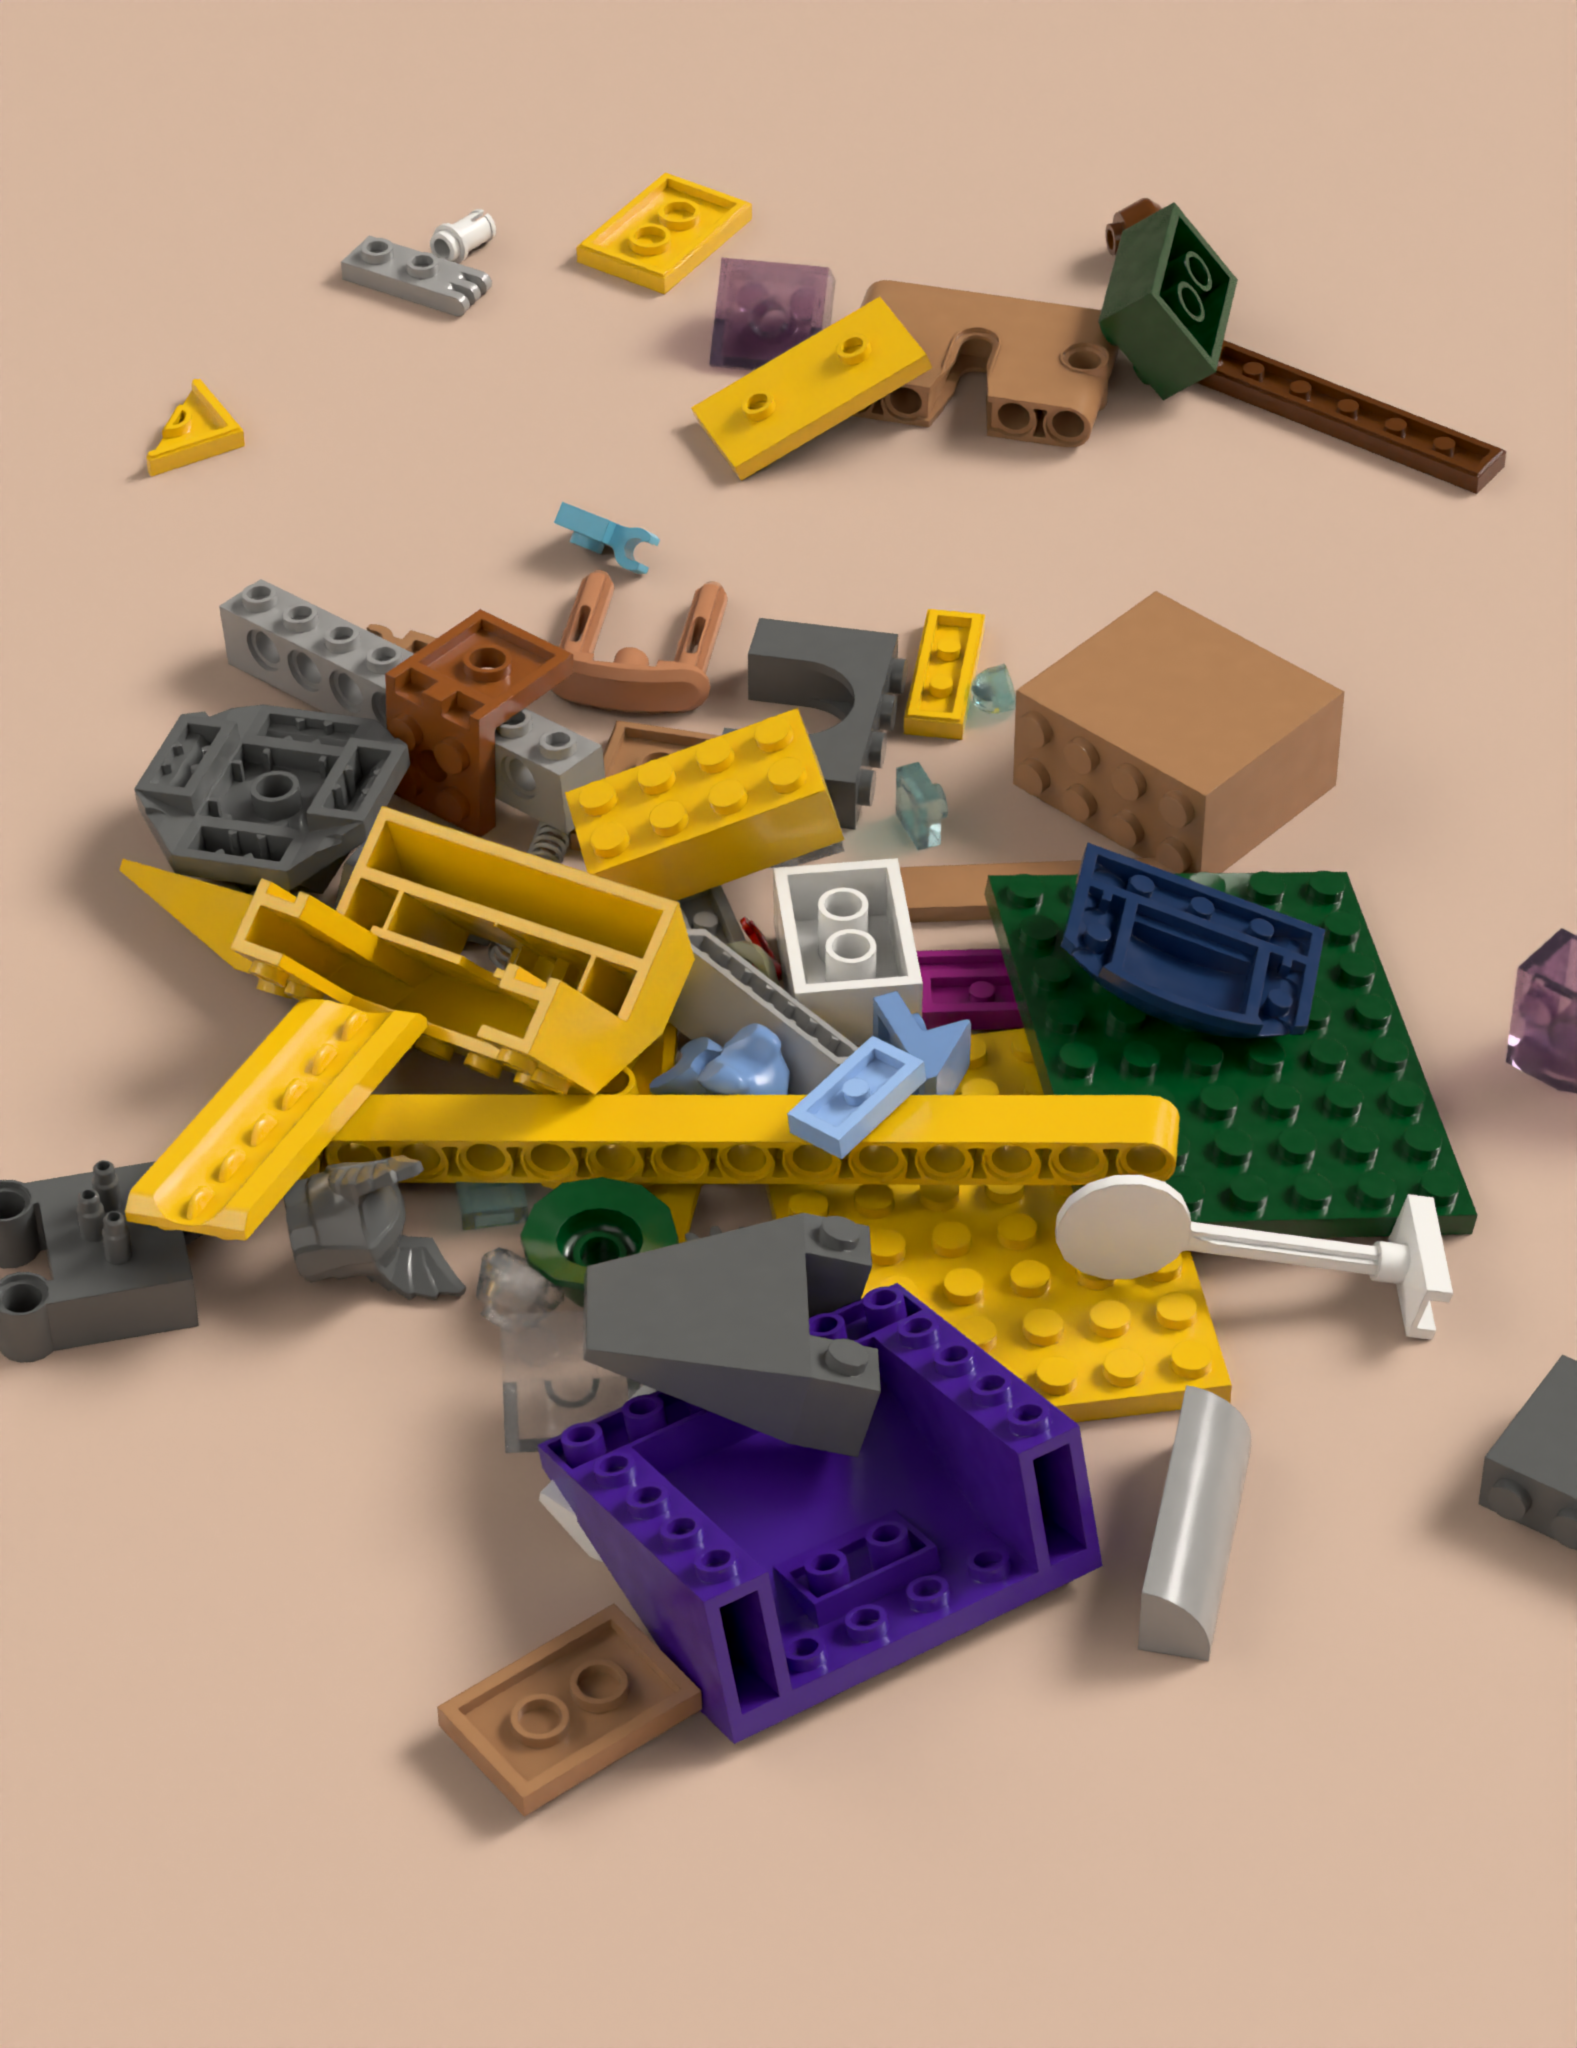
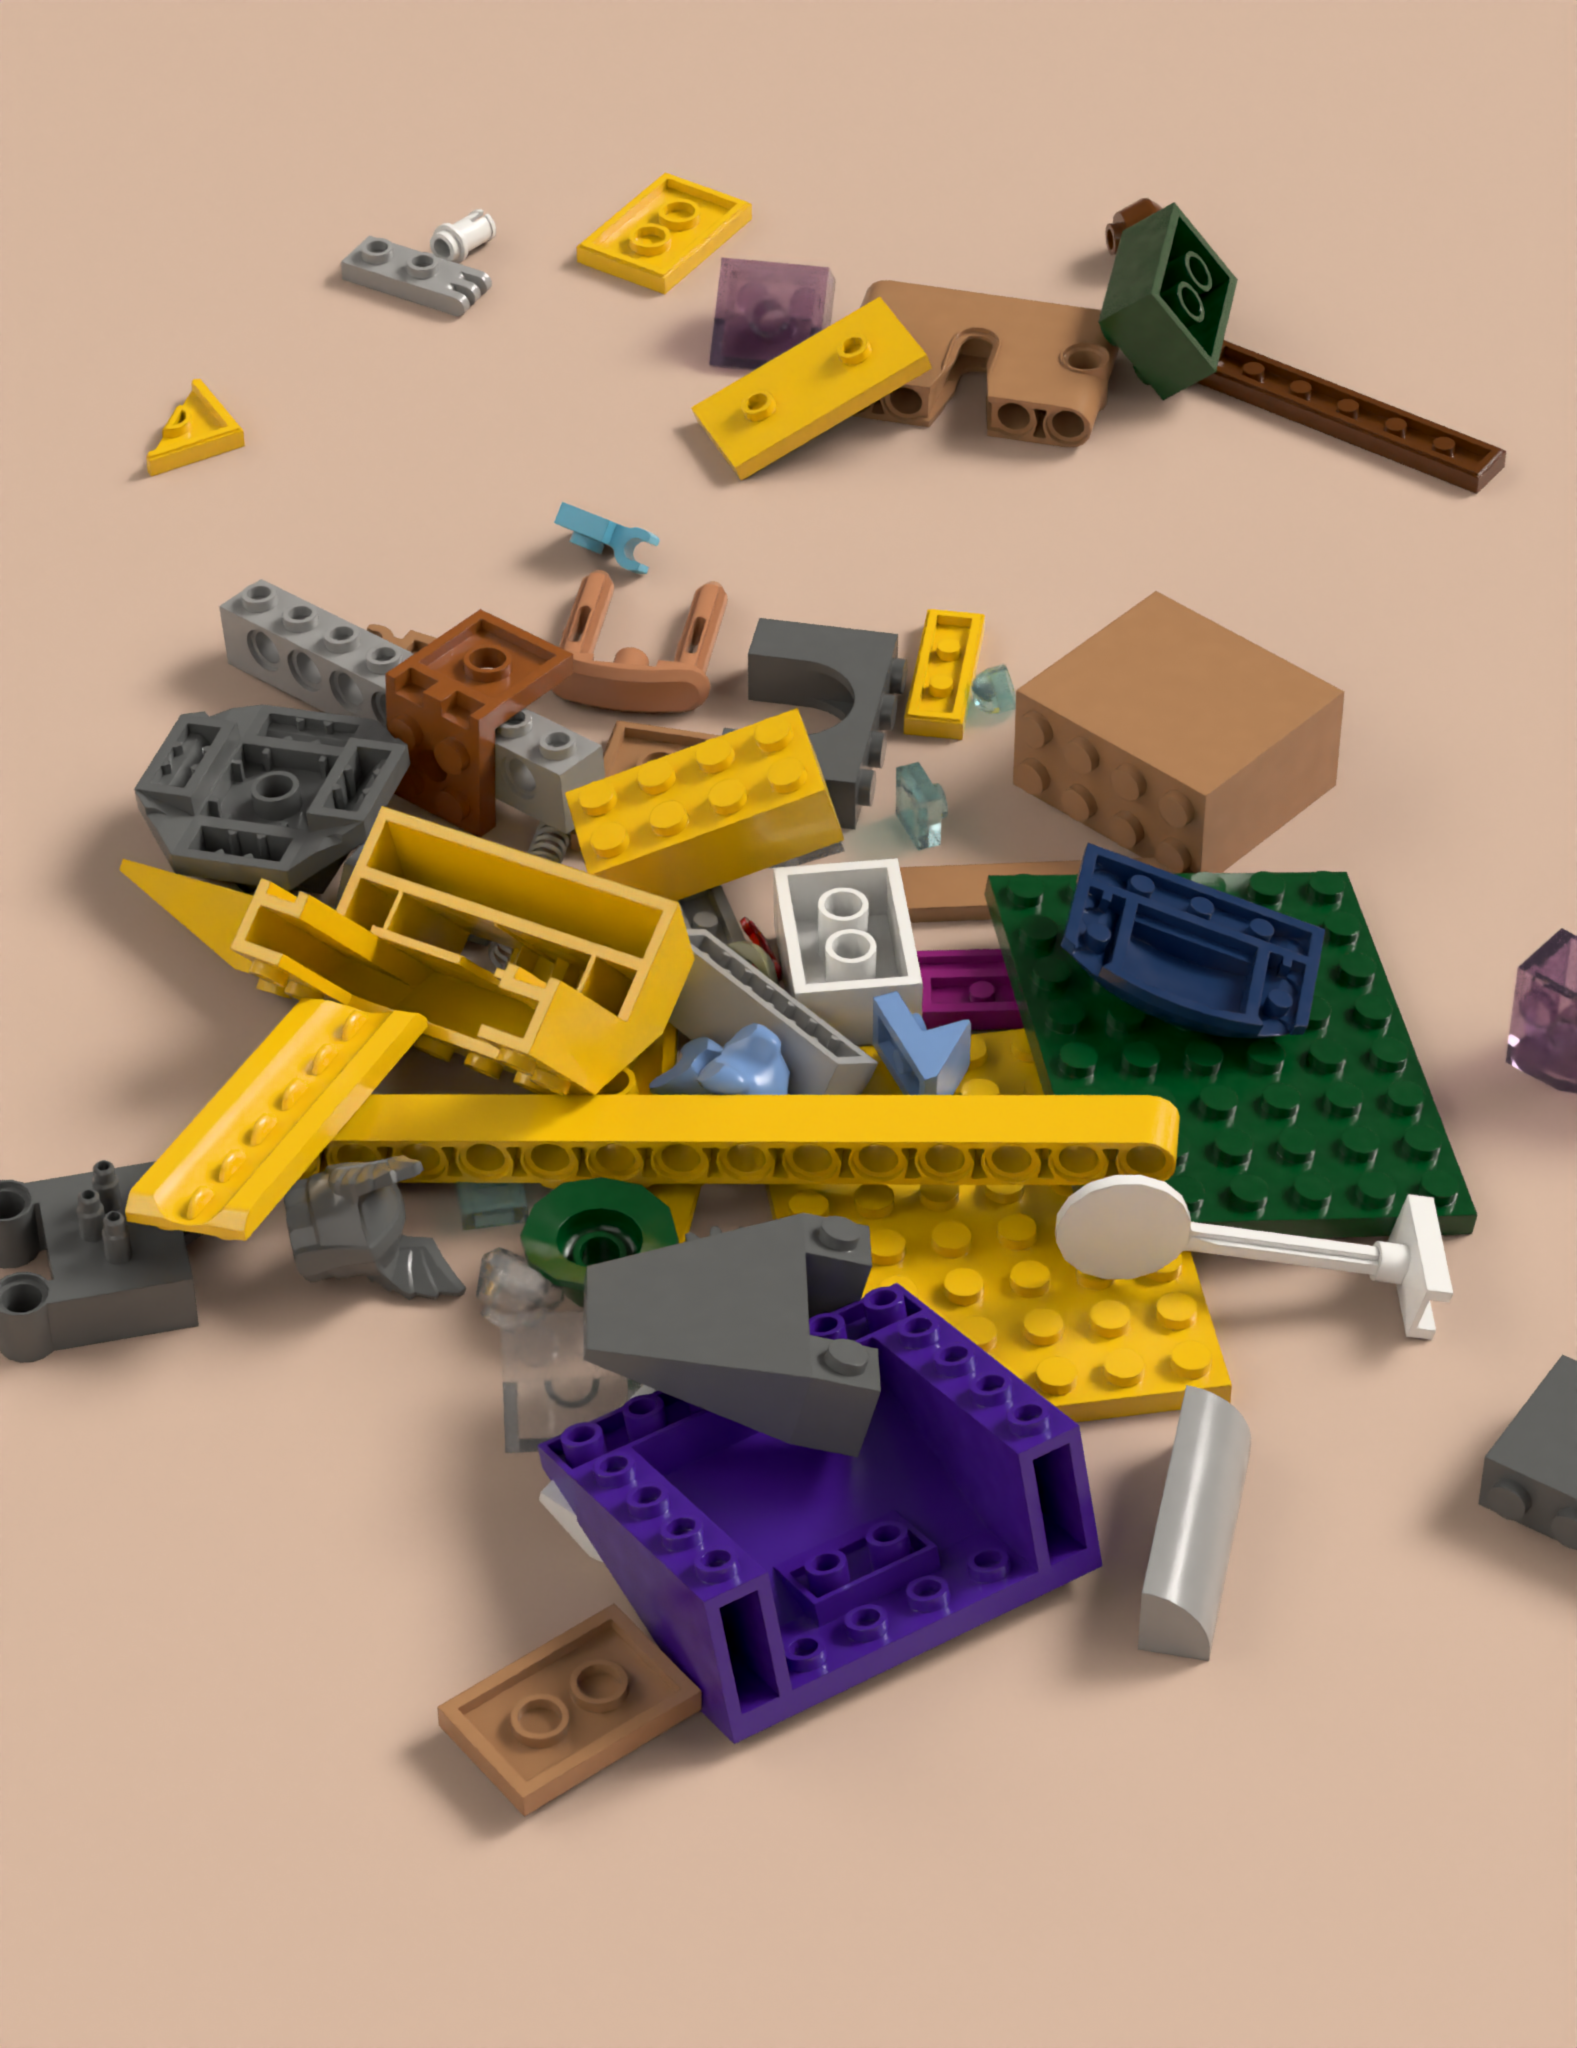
light blue plate [787,1036,926,1159] -> none

